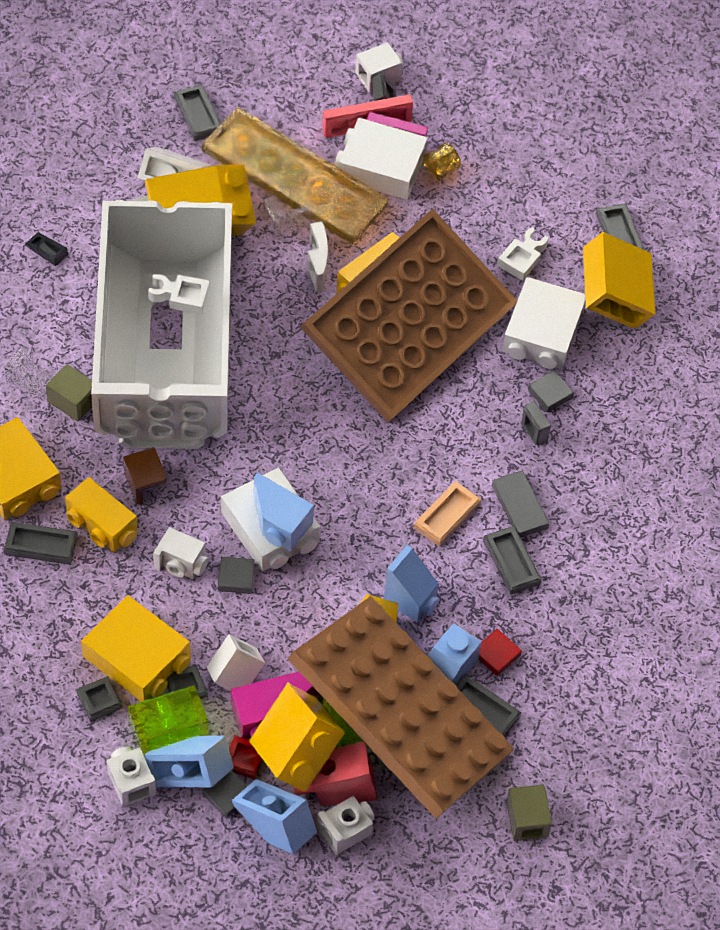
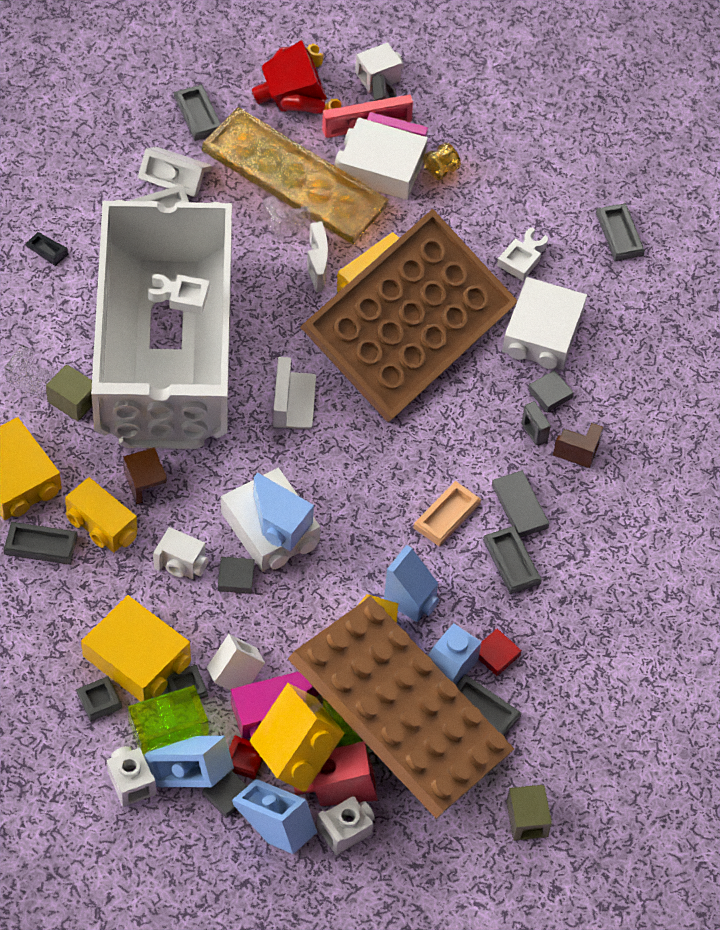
yellow slope [145,164,256,236] -> none
yellow brick [583,232,655,328] -> none
none -> red torso [251,40,342,115]
none -> white panel [273,357,316,430]
none -> reddish brown panel [553,423,604,468]

